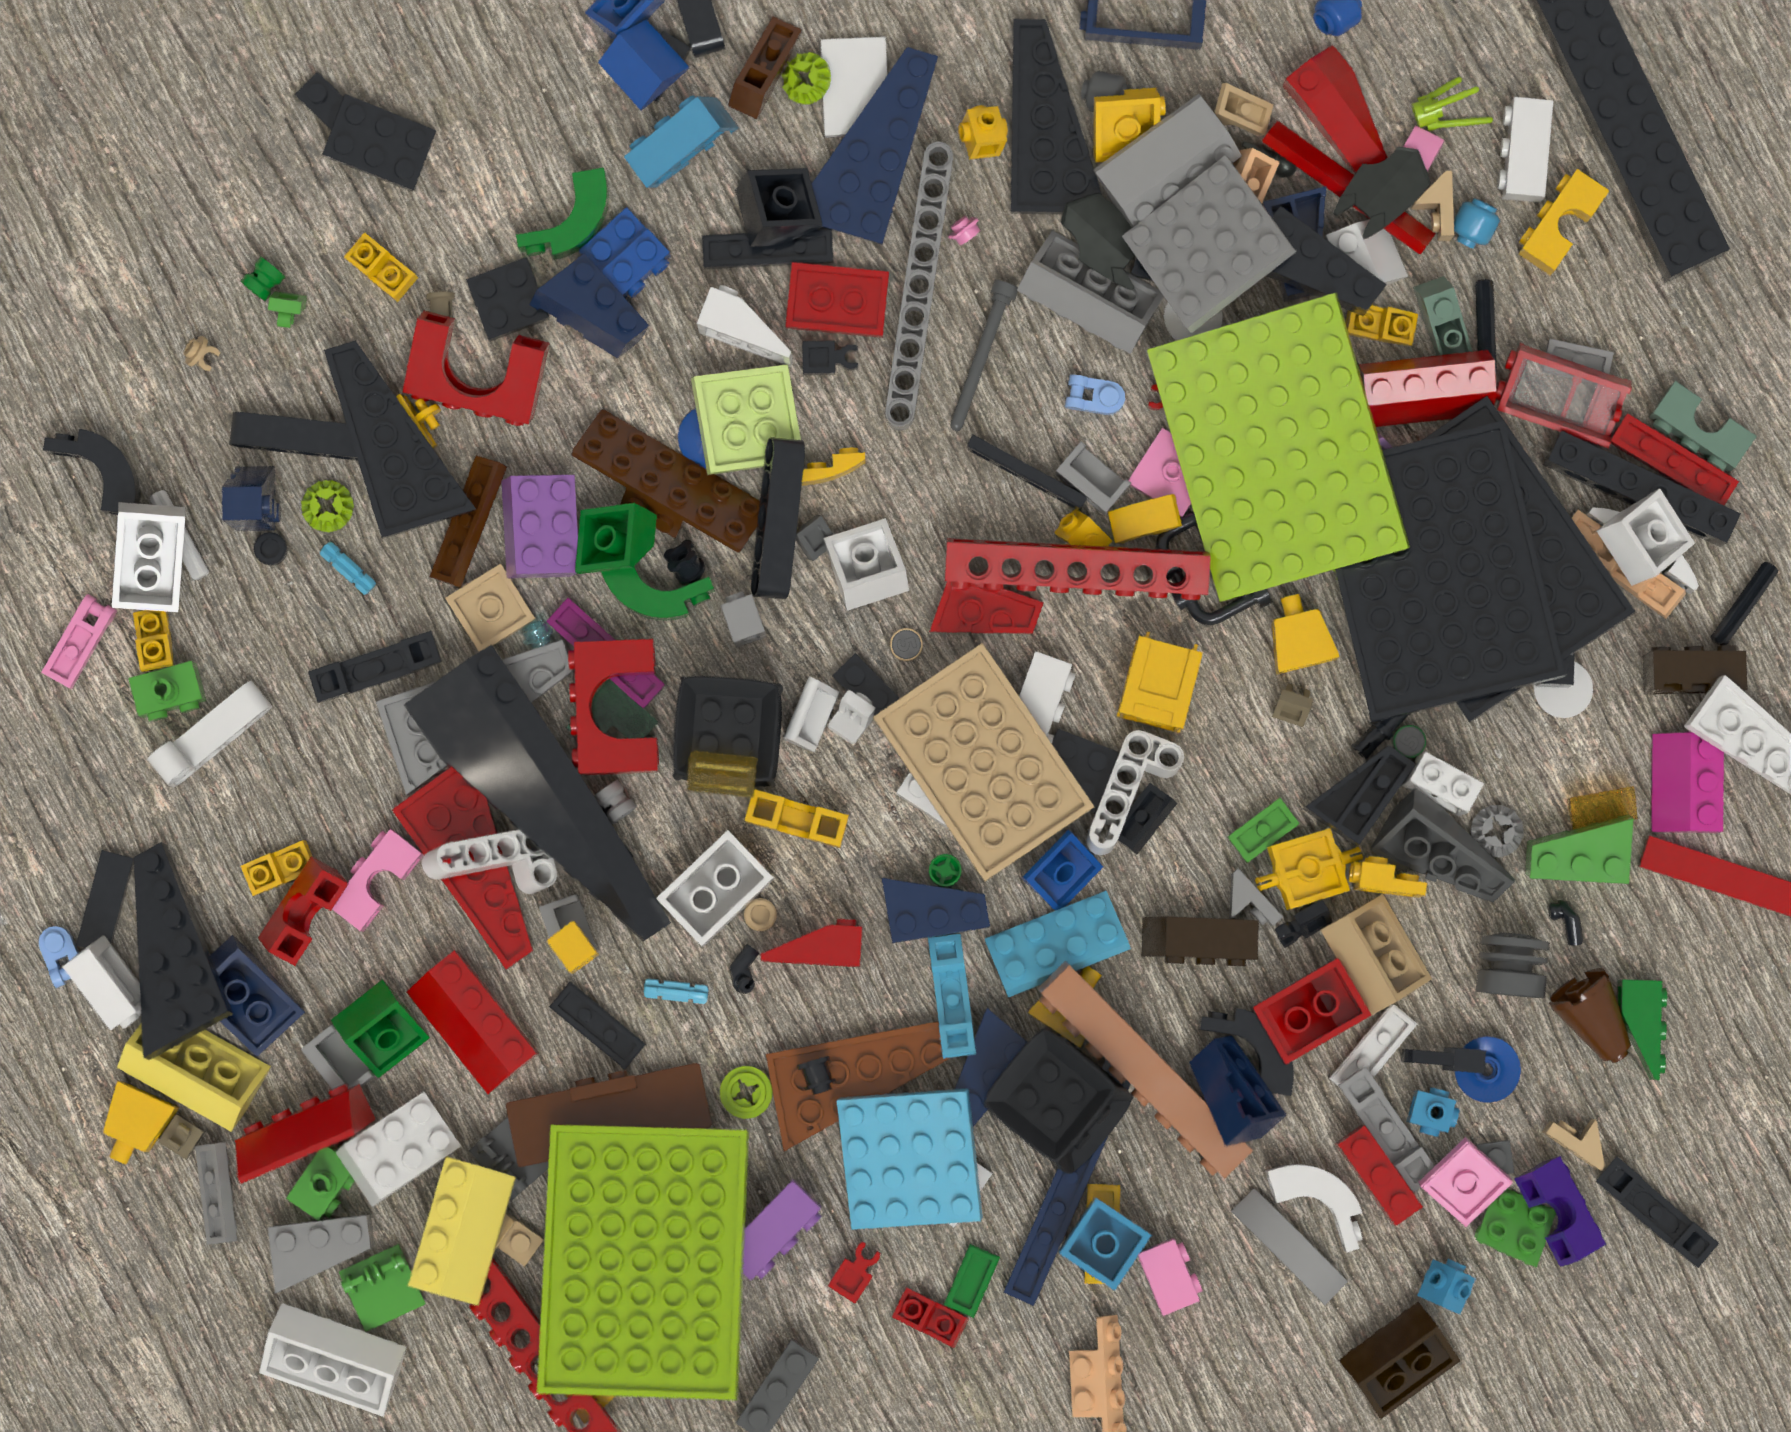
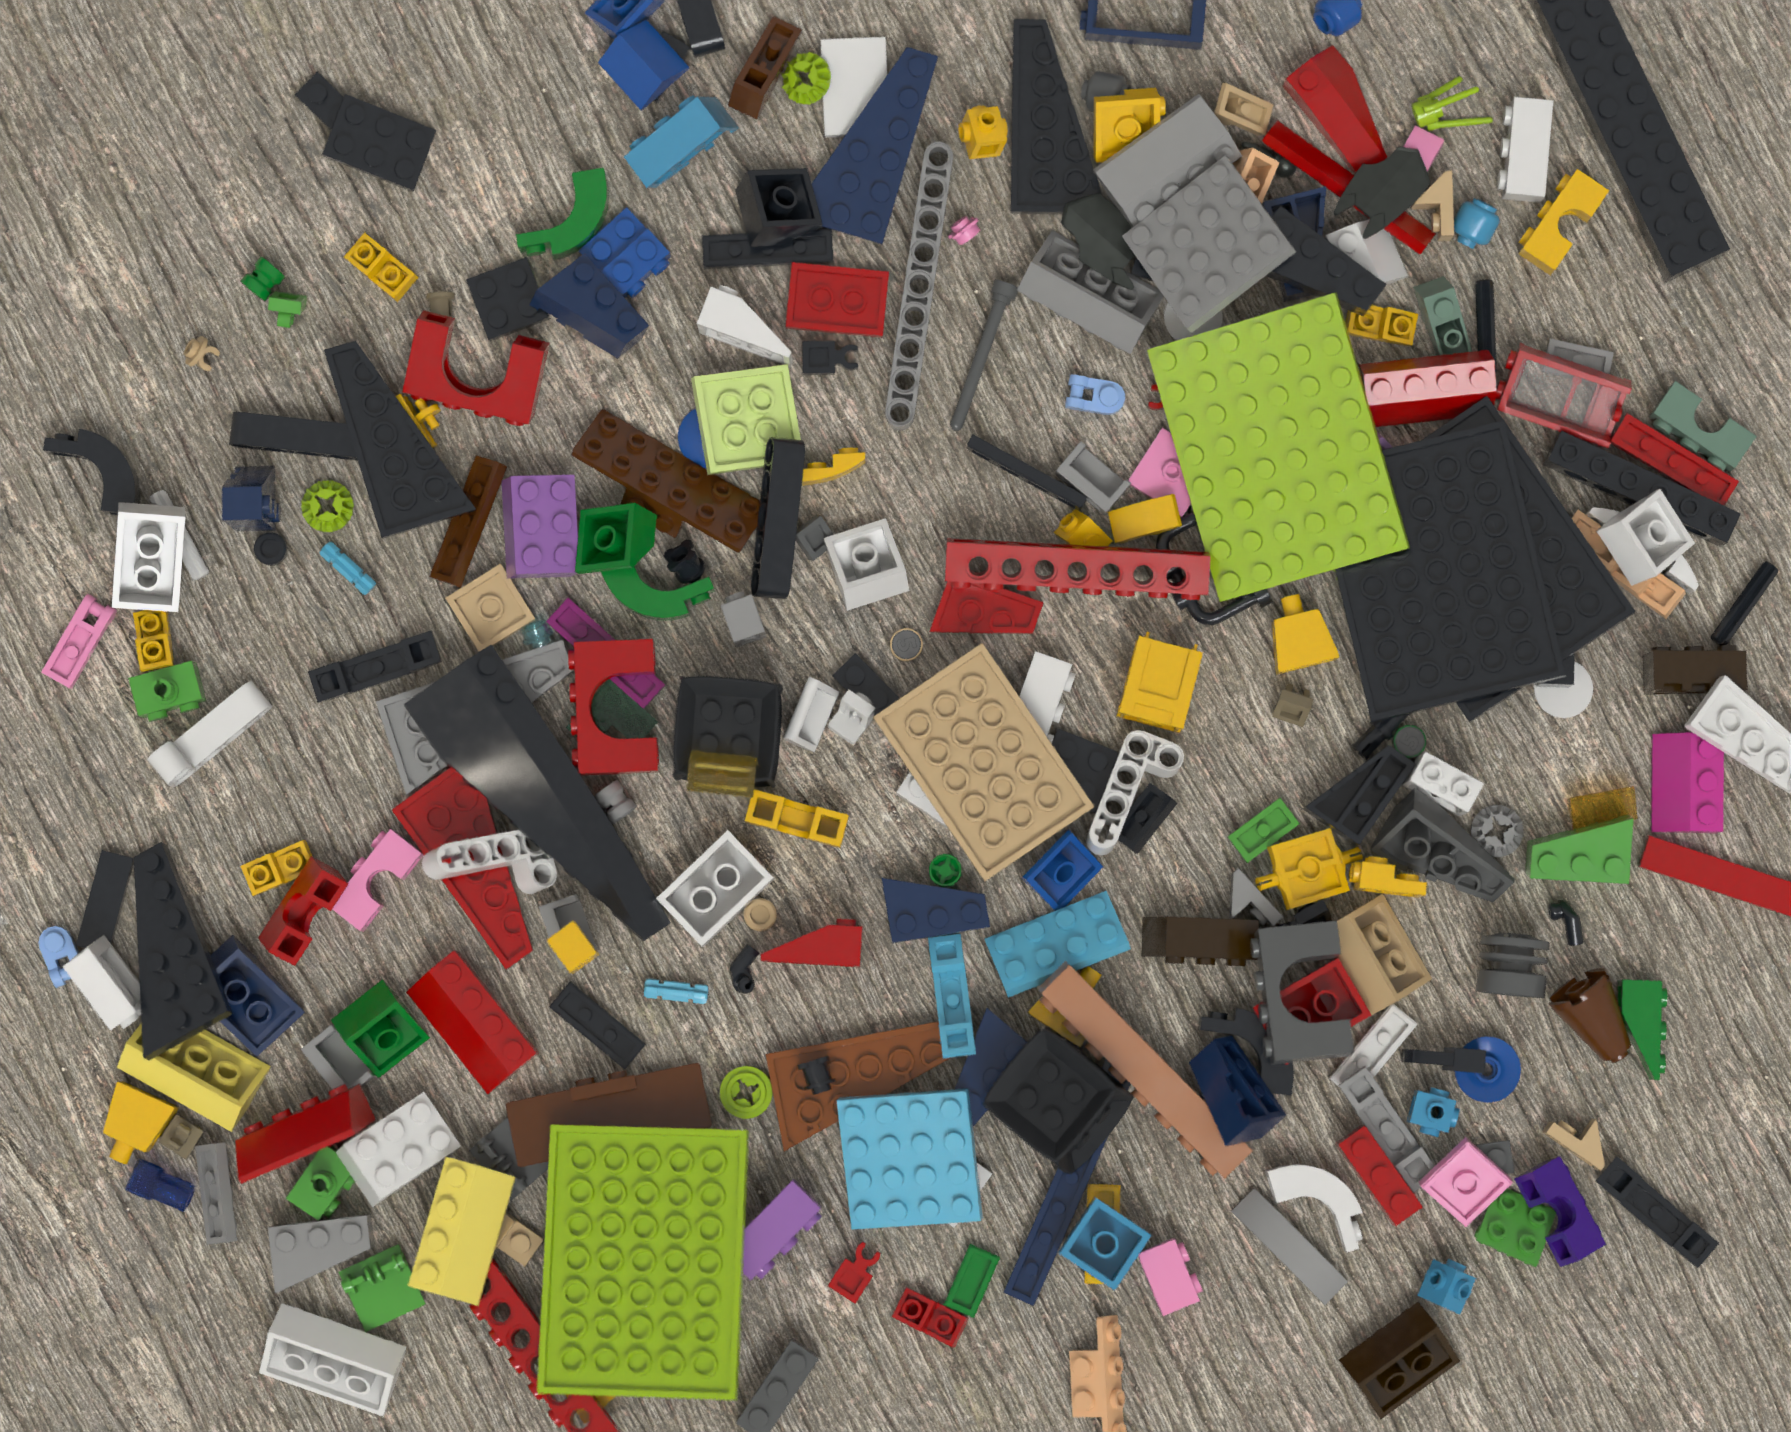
none -> clear blue piece [125,1158,196,1212]
none -> dark grey arch [1250,921,1354,1065]

